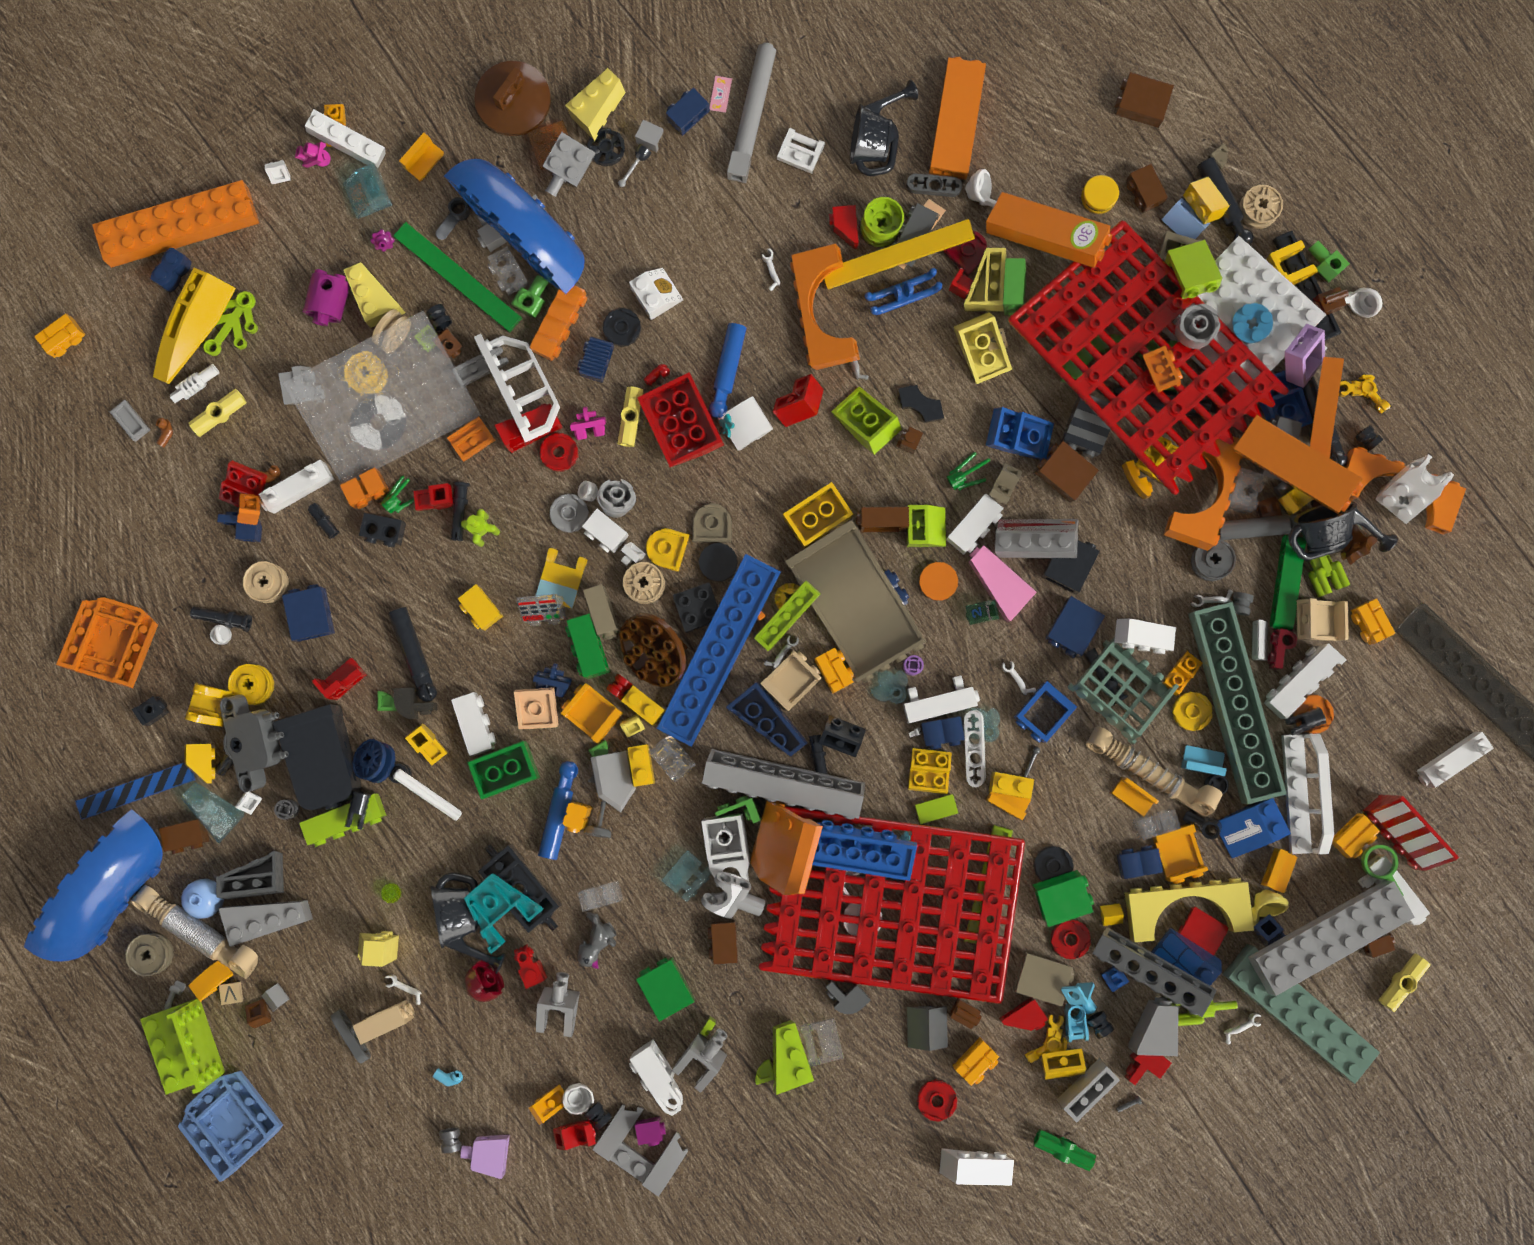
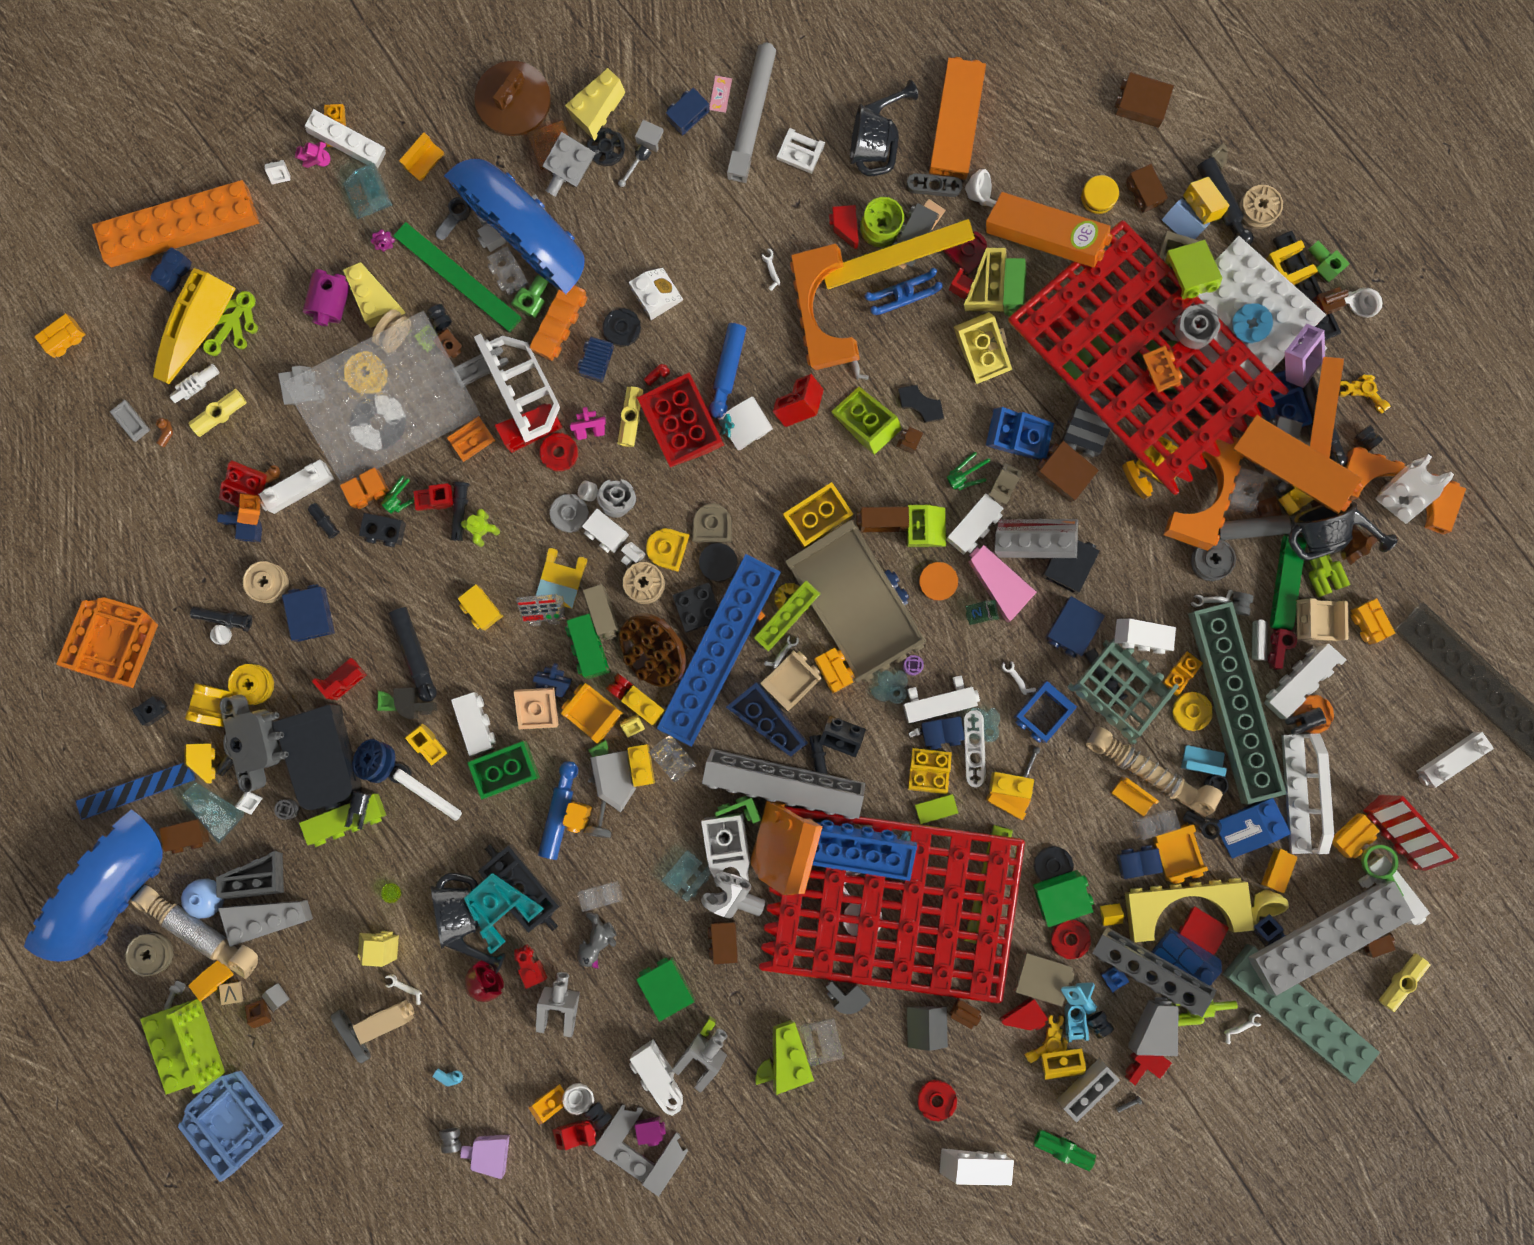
light orange brick [953,1037,999,1086] -> none

